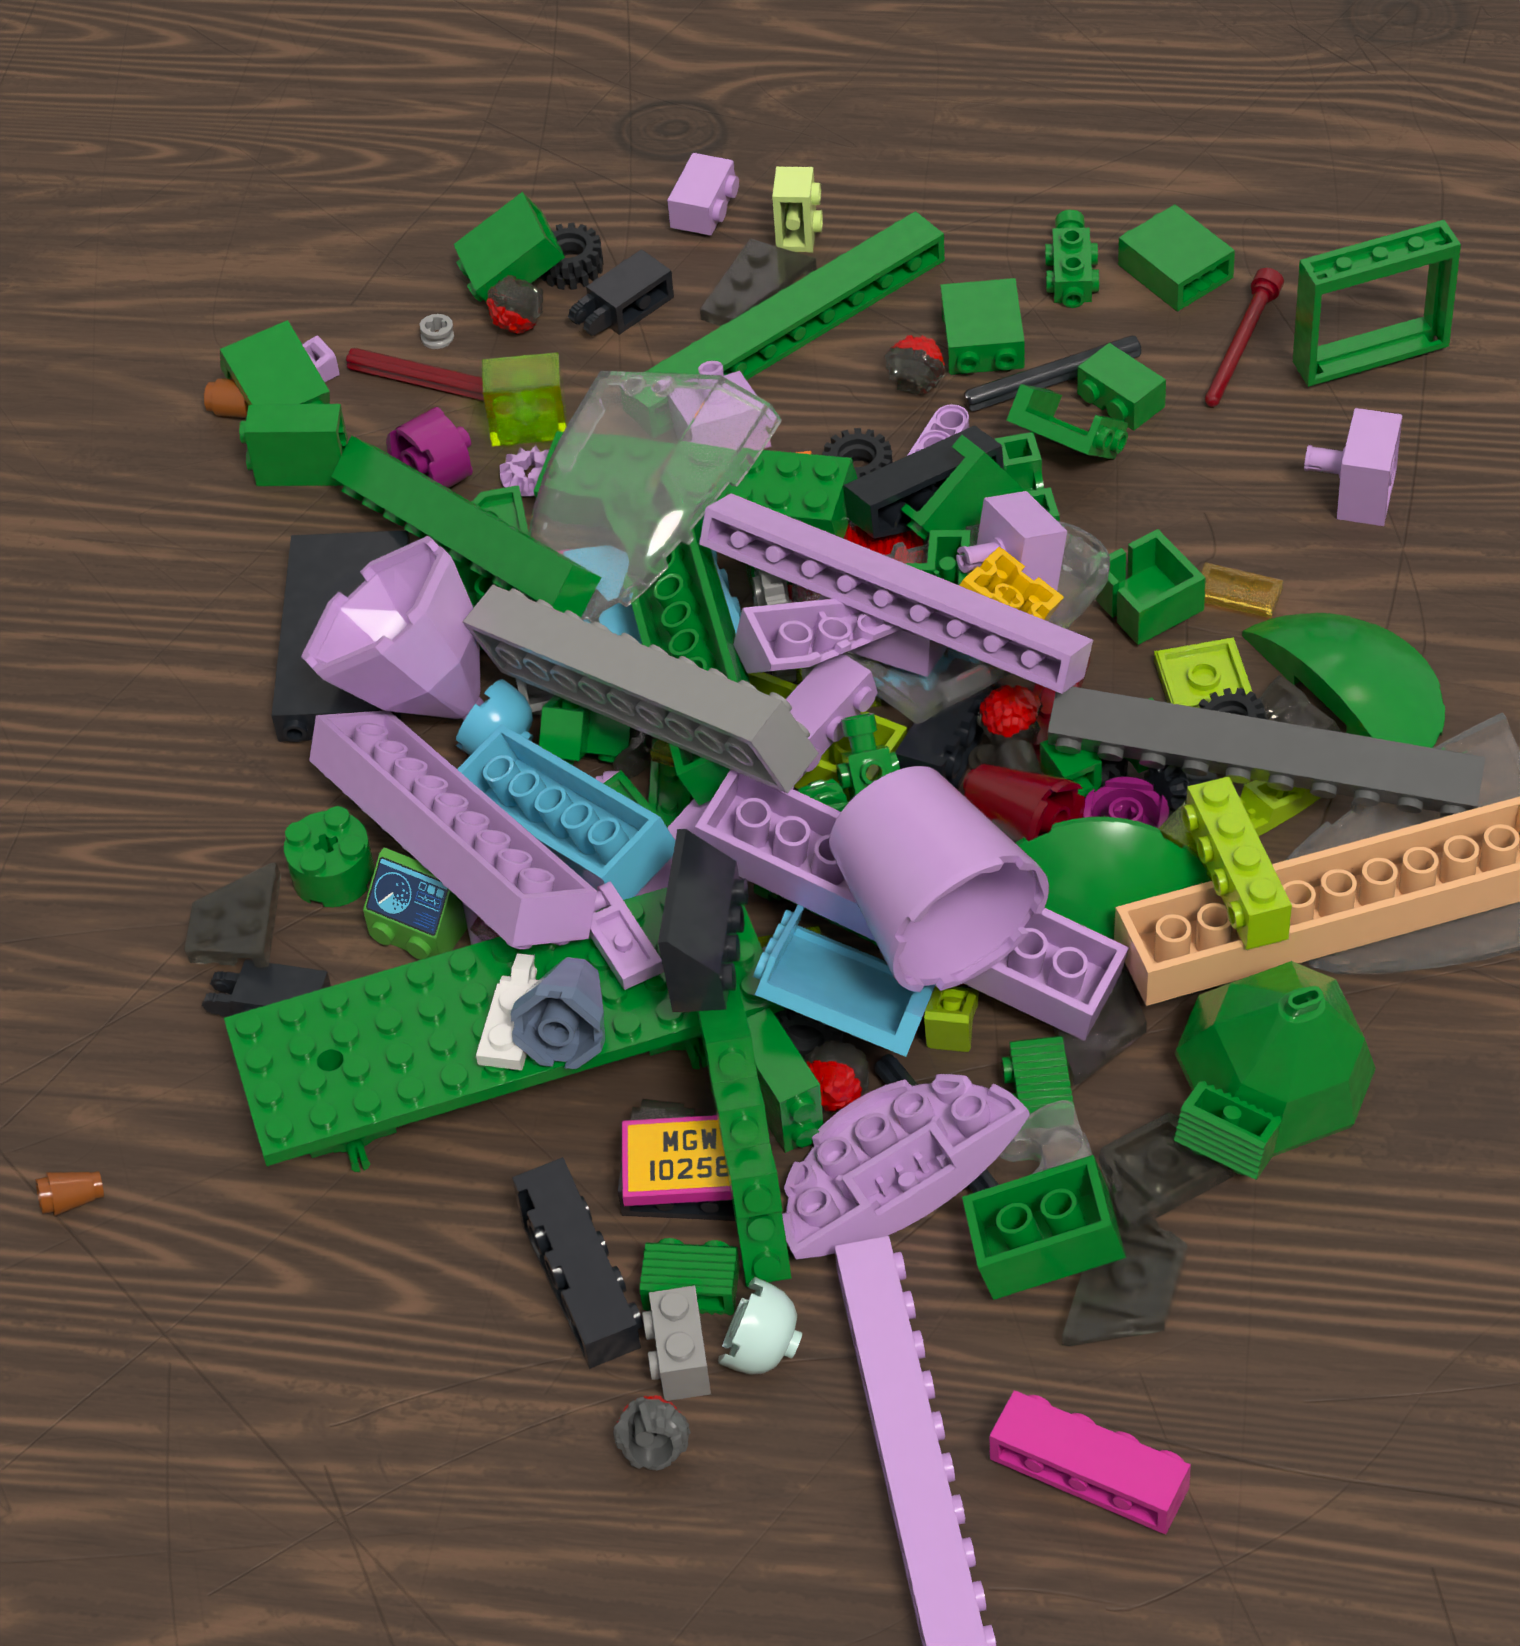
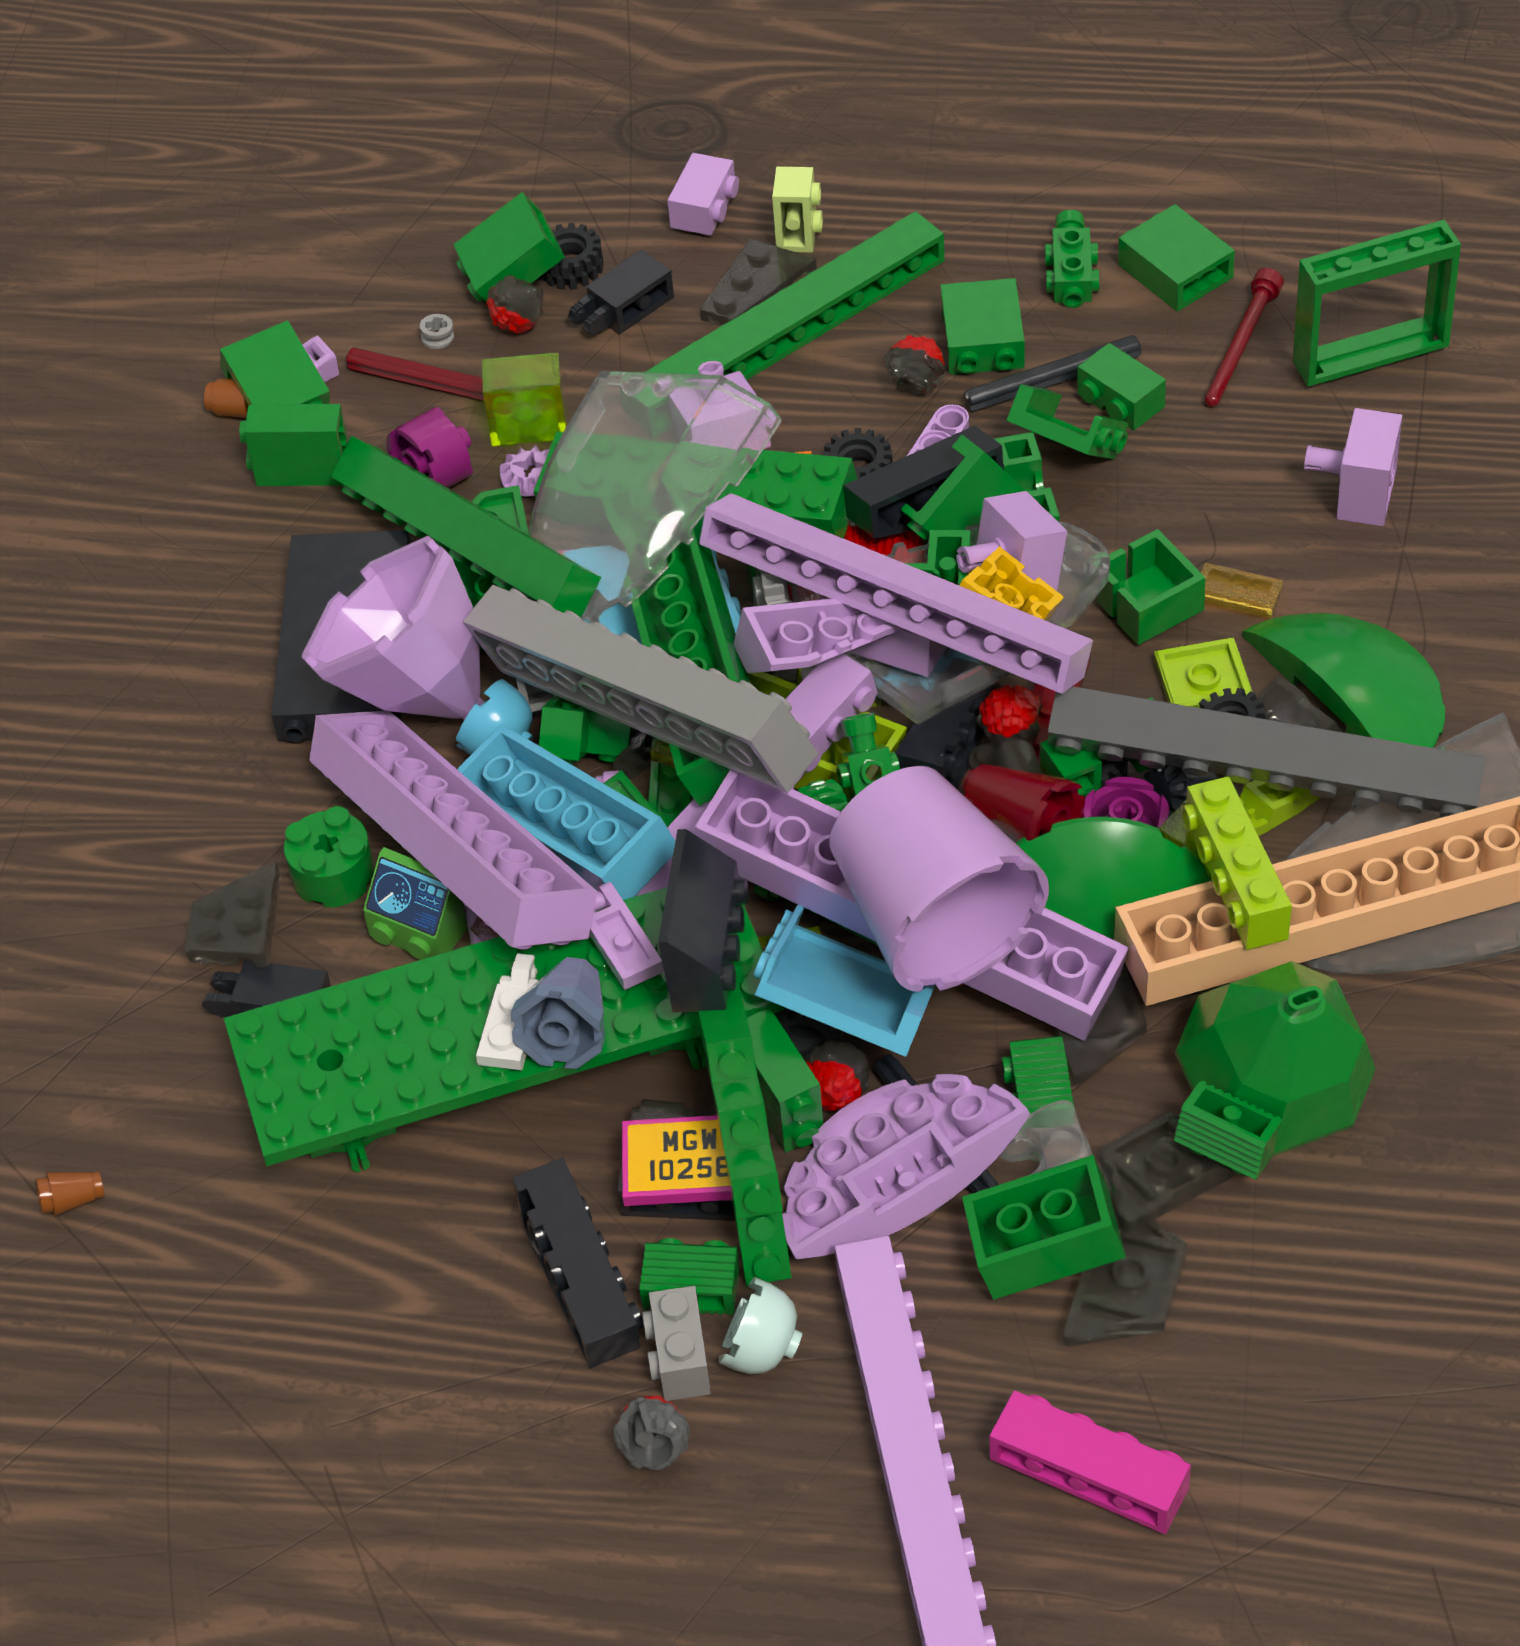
lime slope [924,985,979,1052] -> none

